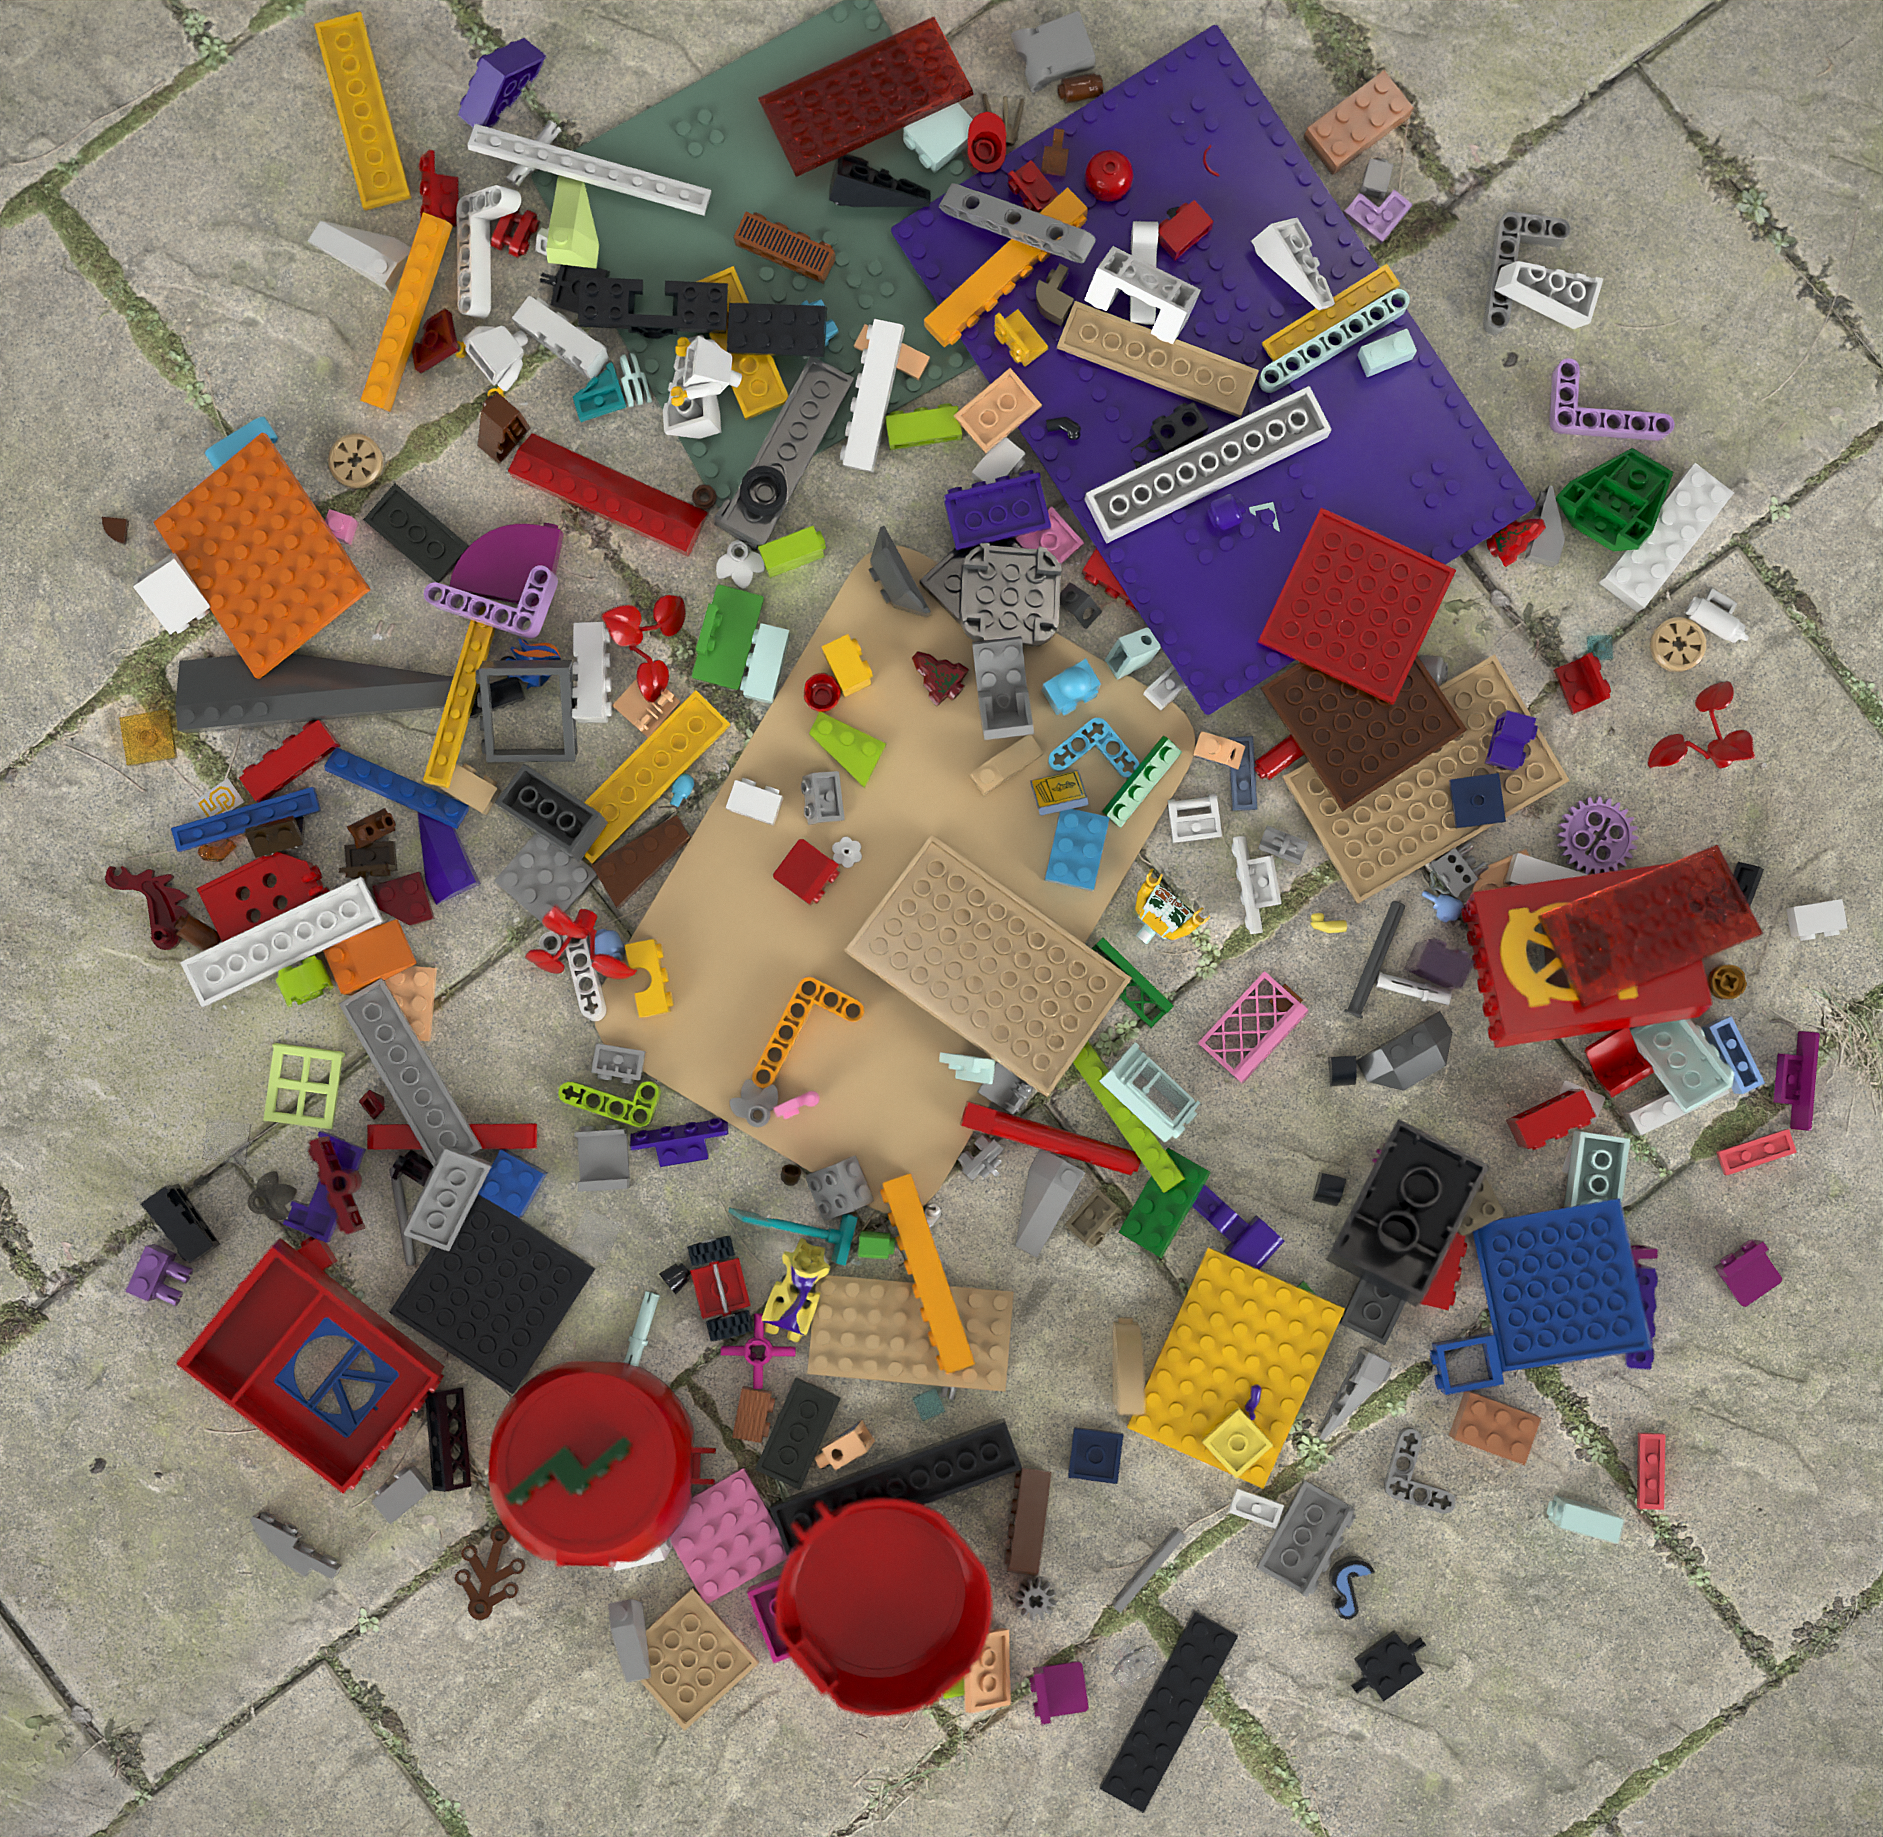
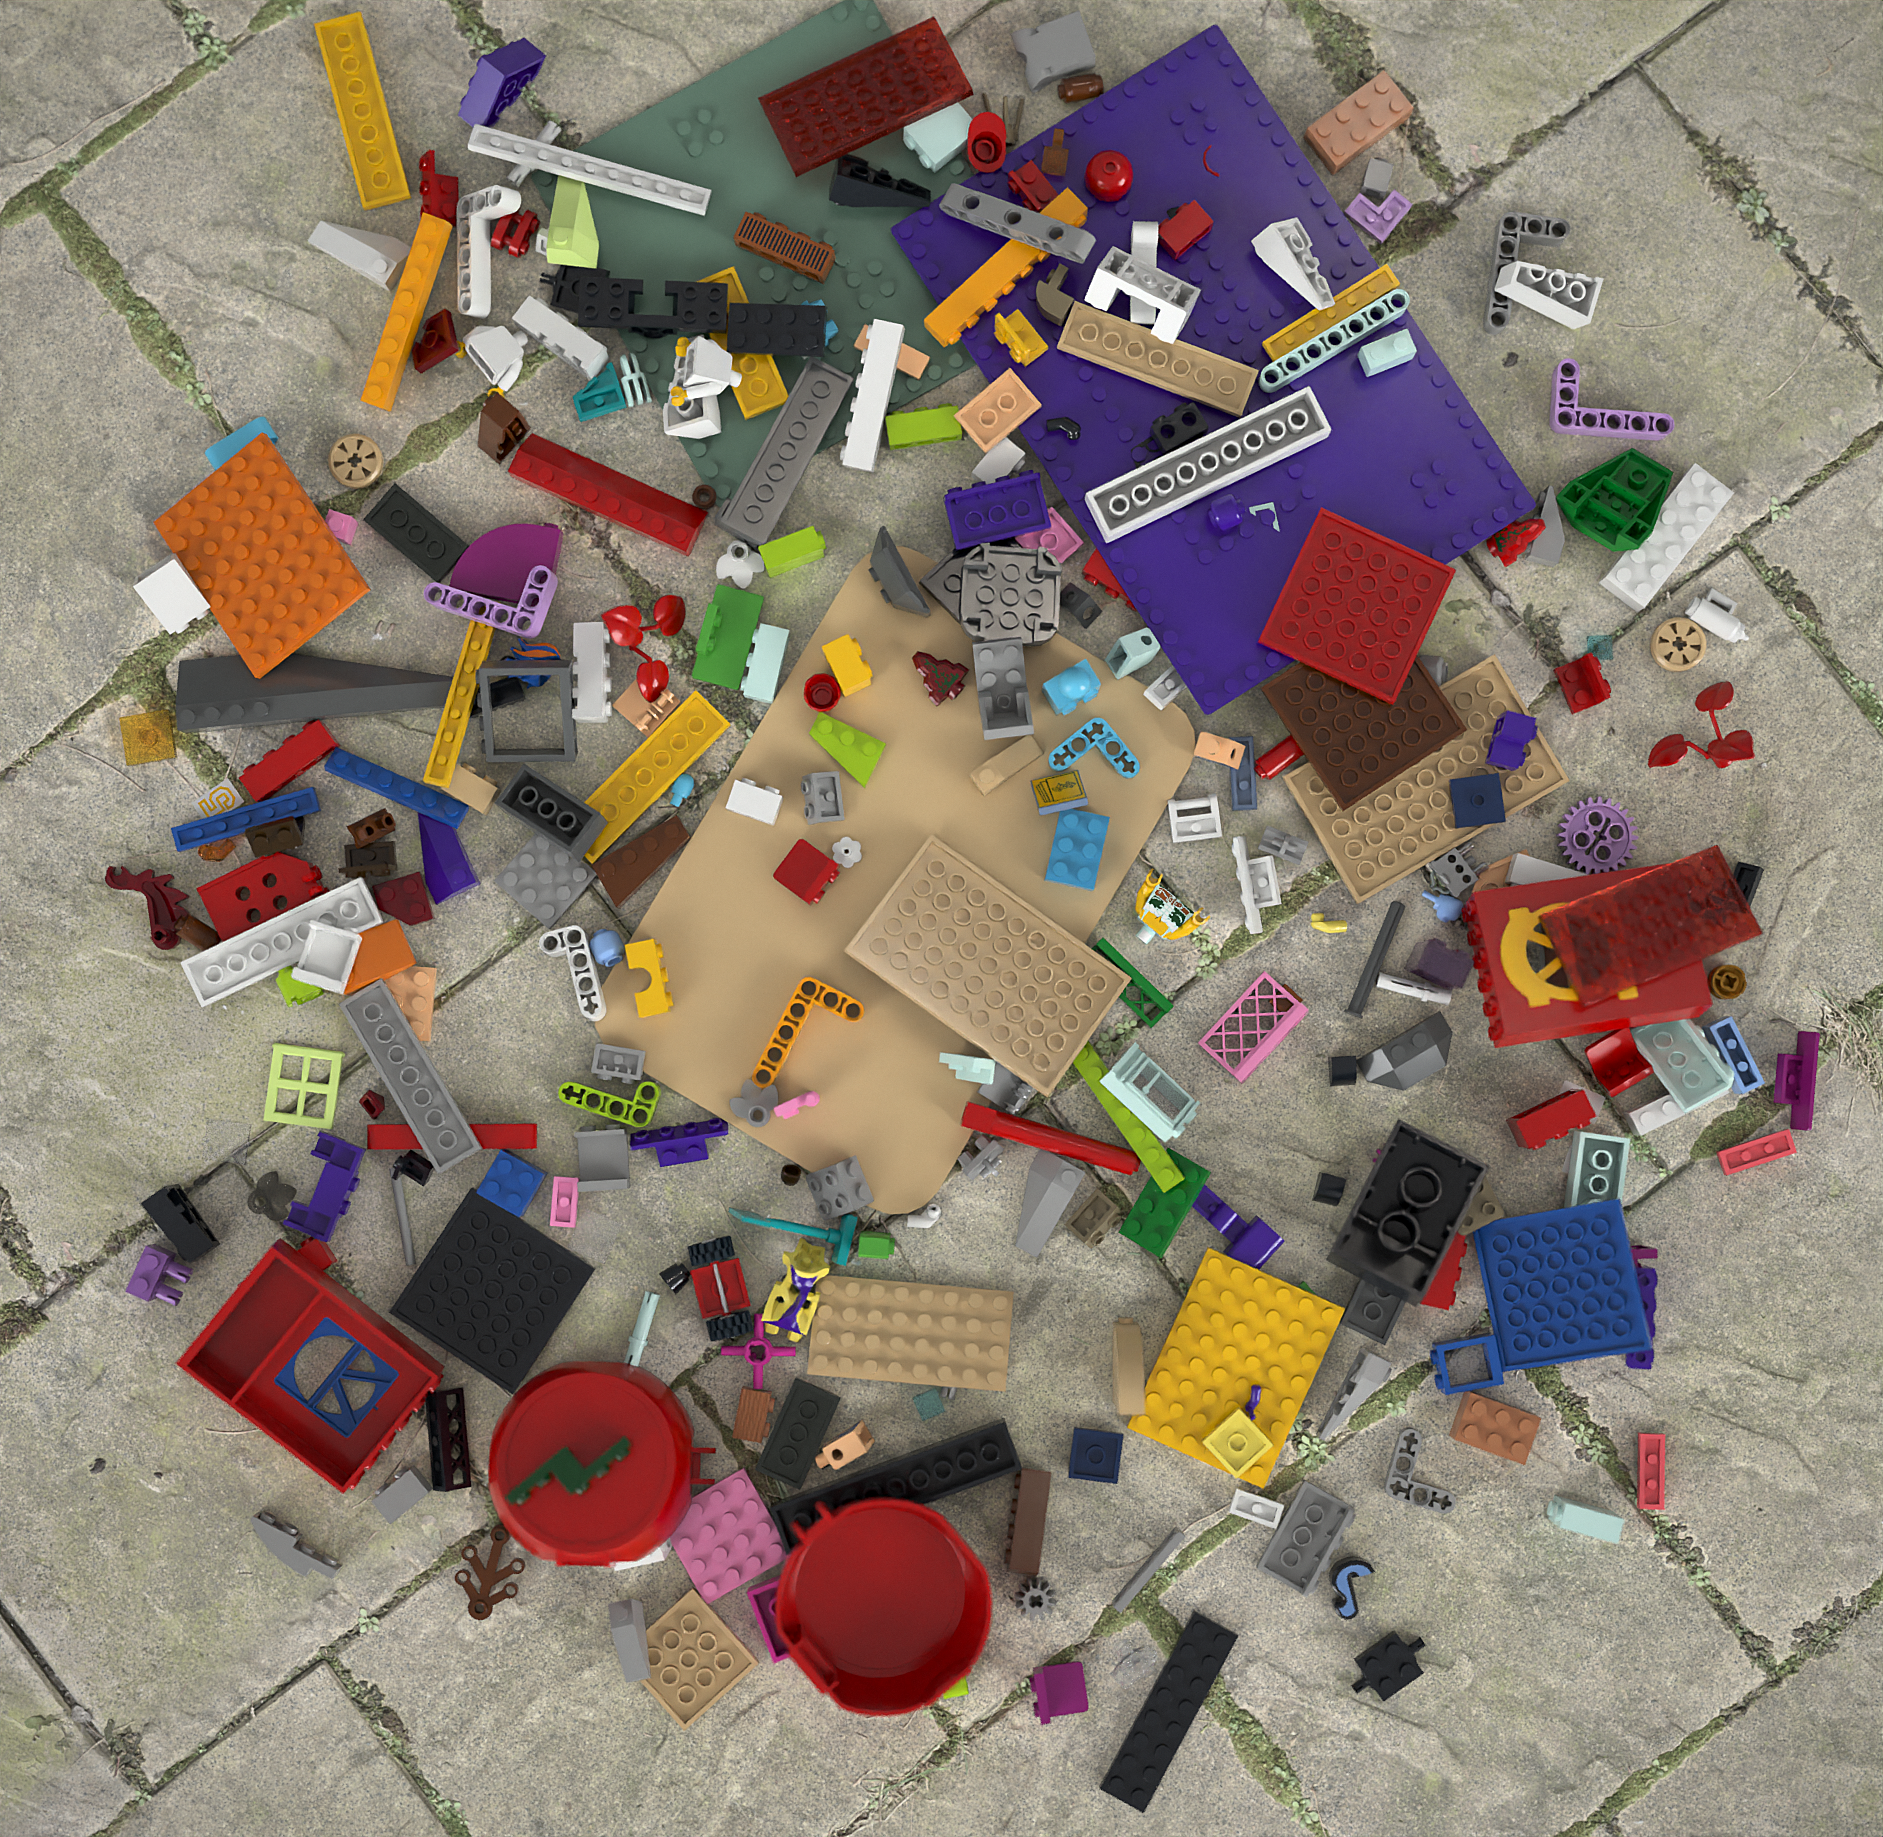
reddish brown tile [102,517,129,545] -> none
dark red plate [308,1136,366,1235] -> none
light grey plate [402,1145,491,1251] -> none
red plant [525,905,637,979] -> none
black tyre [740,465,788,516] -> none
light orange brick [880,1173,975,1374] -> none
light nougat plate [964,1628,1011,1713] -> none
plate [1101,735,1182,828] -> none
magenta bracket [1714,1239,1782,1307] -> none
white brick [1786,899,1848,941] -> none
none -> white panel [291,918,362,994]
none -> bright pink plate [550,1176,580,1228]

